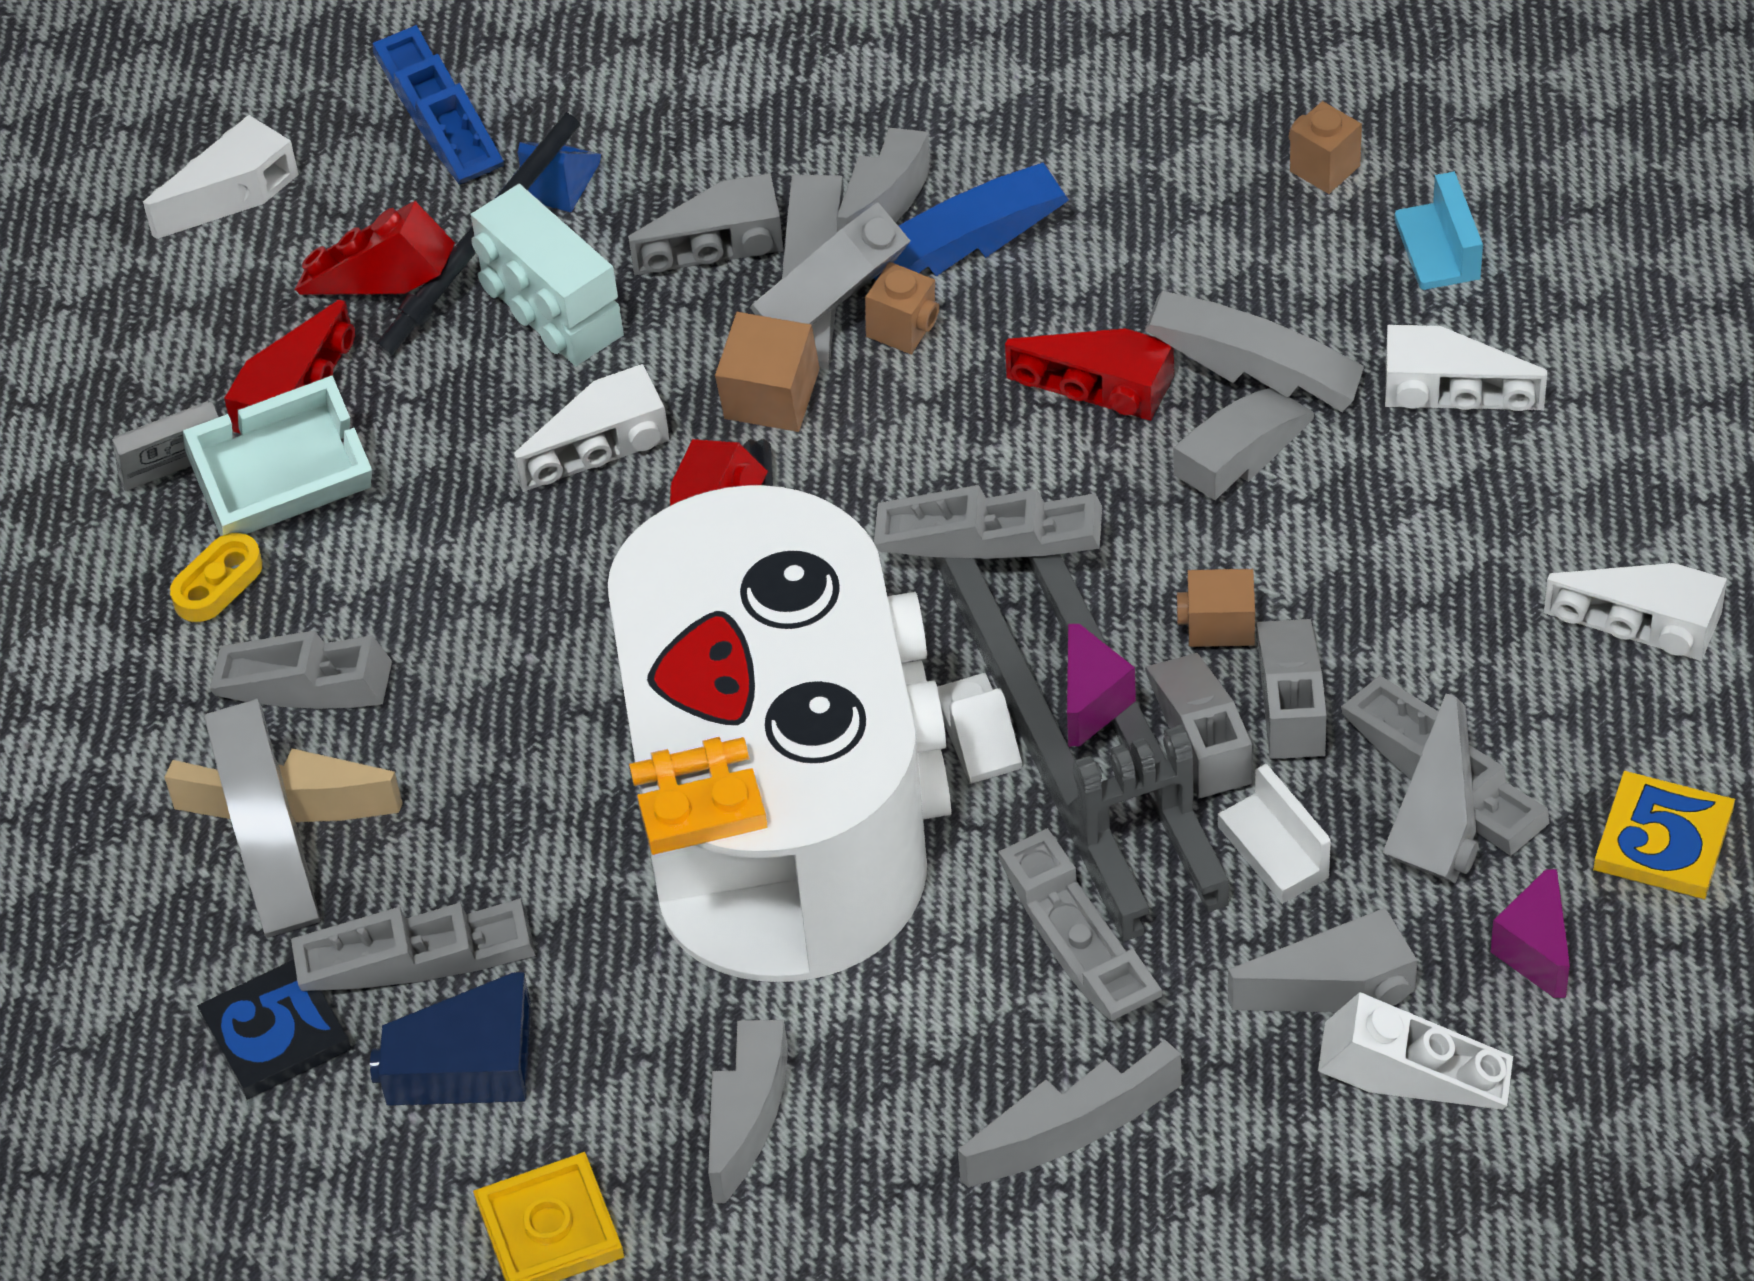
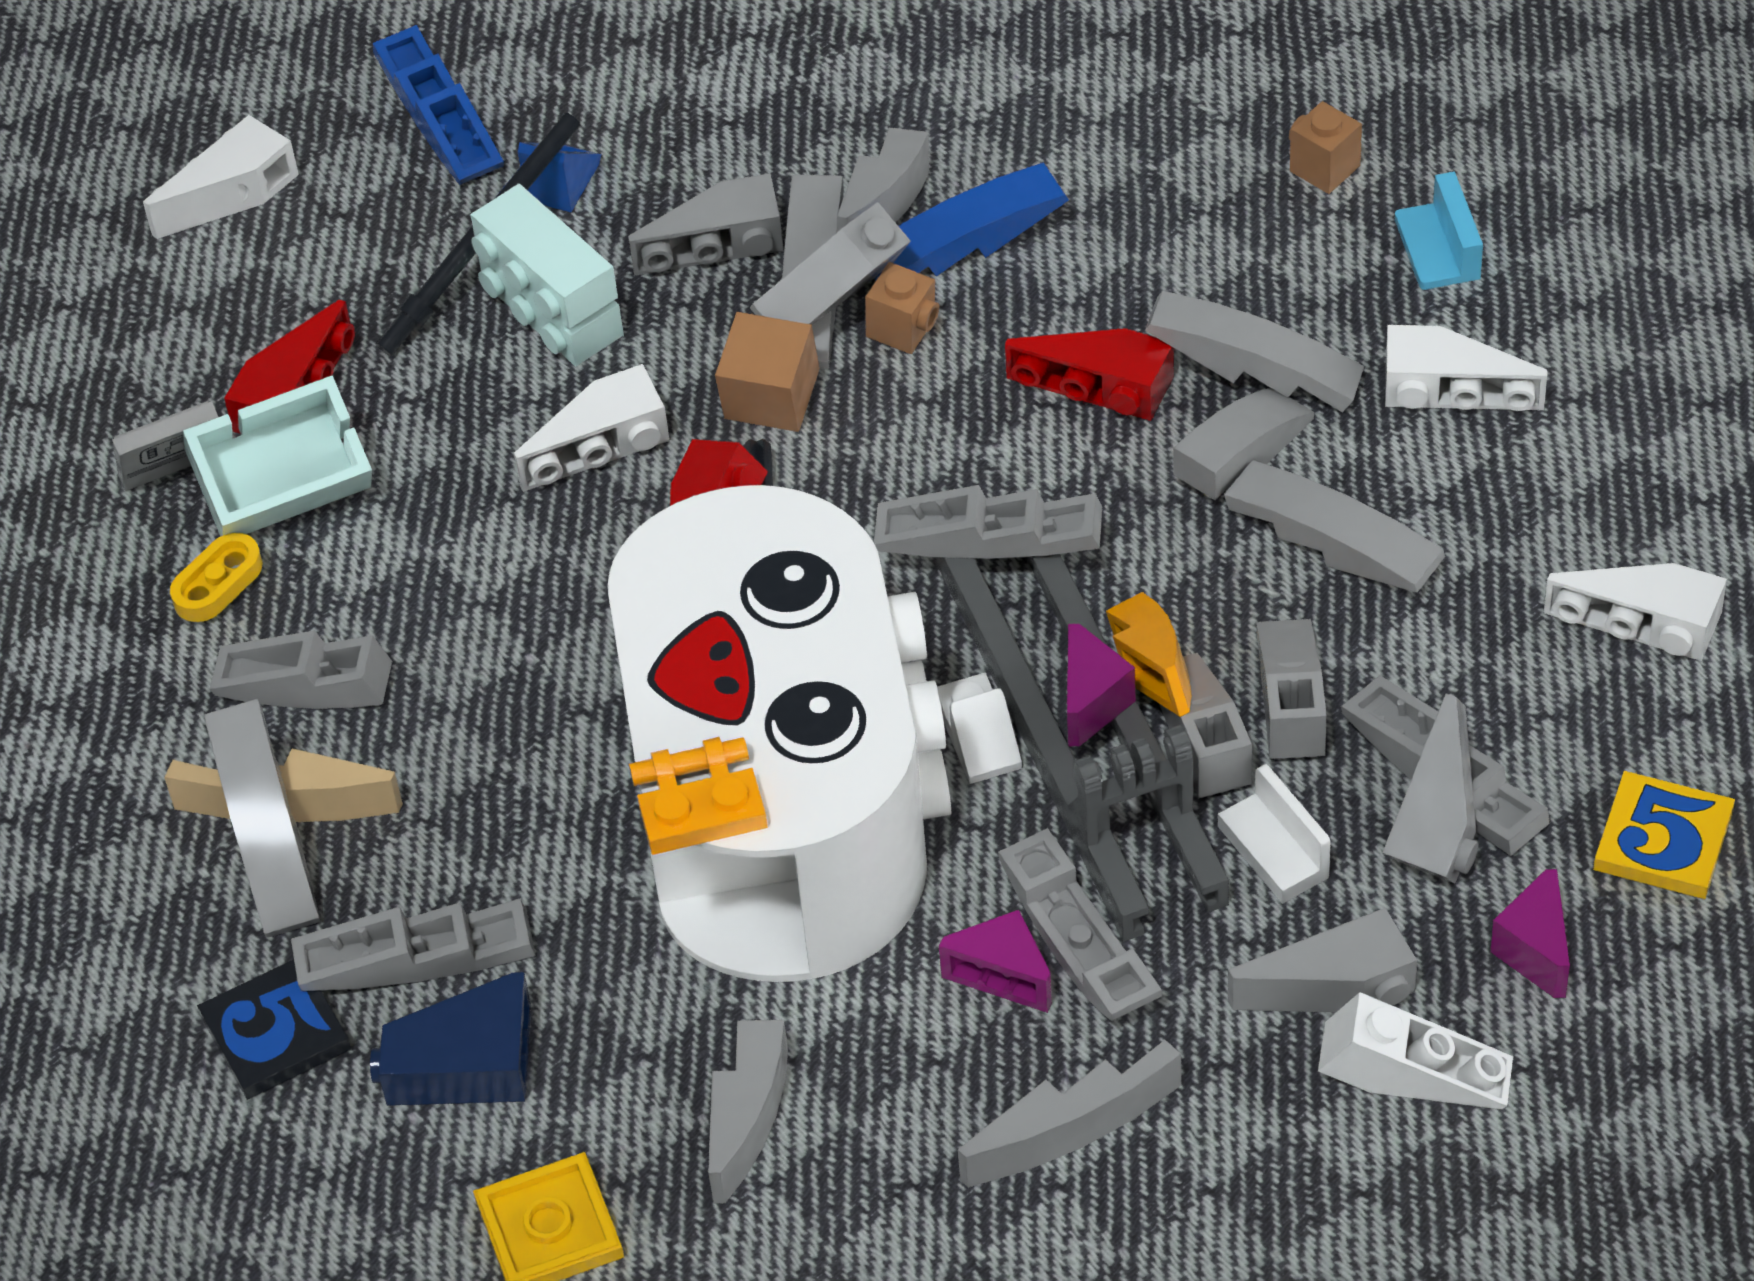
red slope [295,201,455,295] -> none
medium nougat brick [1177,569,1255,647] -> none
none -> magenta slope [939,910,1052,1013]
none -> light orange slope [1106,592,1192,717]
none -> light grey slope [1224,460,1445,593]

